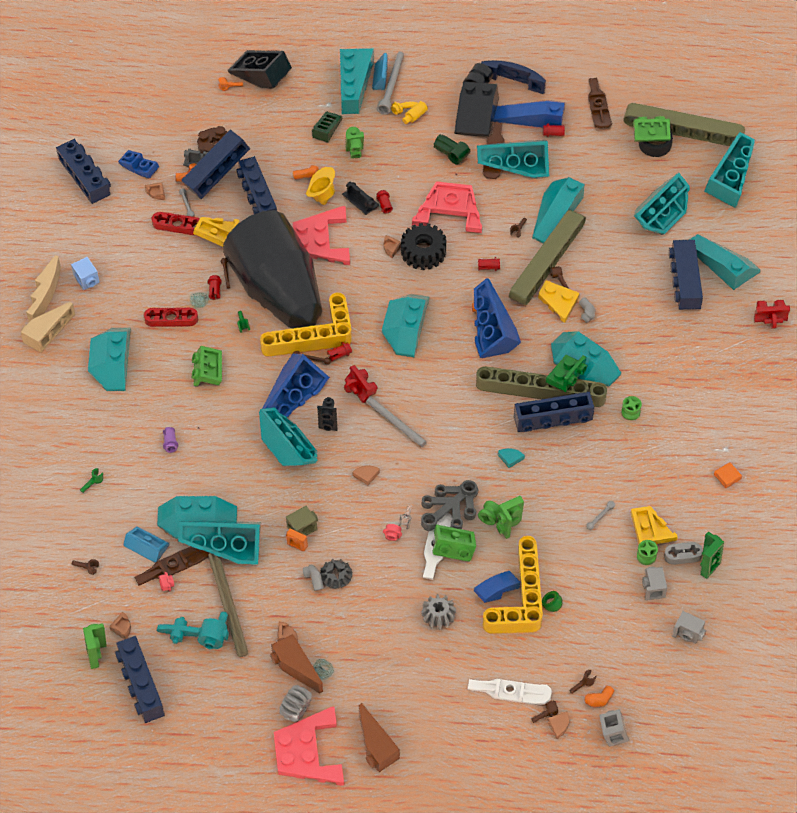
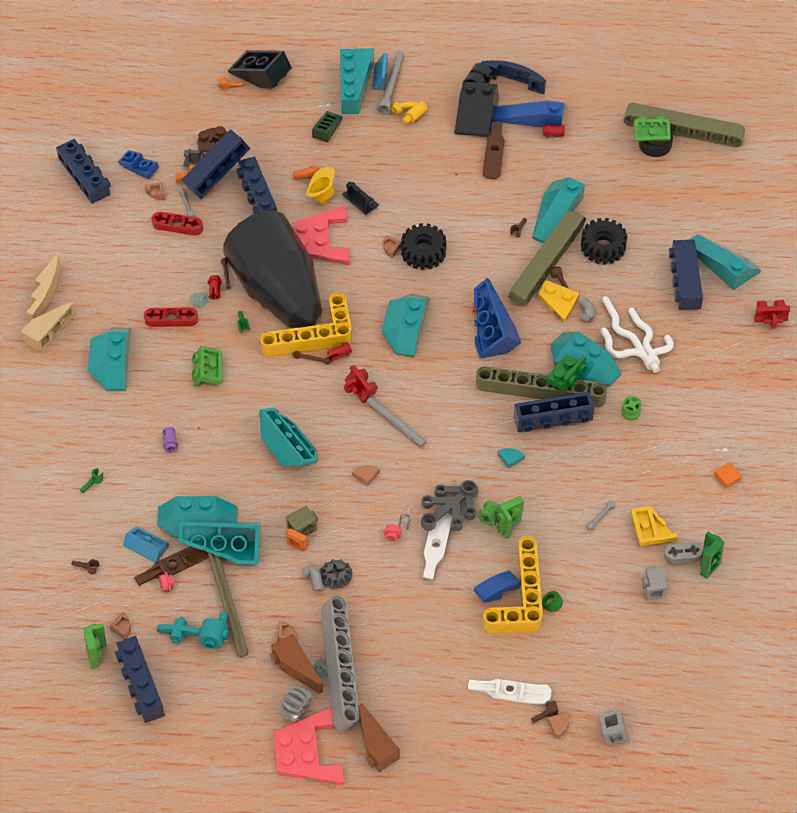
light blue brick [71,257,100,290] -> none
yellow wing [193,217,240,247] -> none
blue wedge [262,354,330,417] -> none
black hinge [317,397,338,431] -> none
bright green hips [345,127,364,159] -> none
red pin [376,190,393,214] -> none
coral wing [412,181,482,233] -> none
light grey gear [421,594,456,630] -> none
bright green bracket [432,525,476,562] -> none
dark green piece [434,134,471,165] -> none
teal wedge [477,140,549,178] -> none
red pin [478,257,500,271] -> none
reddish brown hand [569,670,597,694] -> none
orange arm [585,685,615,707] -> none
reddish brown piece [588,78,612,128] -> none
teal wedge [634,172,690,234] -> none
bright green wheel [637,540,658,565] -> none
light grey brick [672,611,706,643] -> none
teal wedge [704,132,755,208] -> none
none -> light grey beam [321,595,359,732]
none -> black tyre [581,218,627,265]
none -> white plant [600,296,674,373]

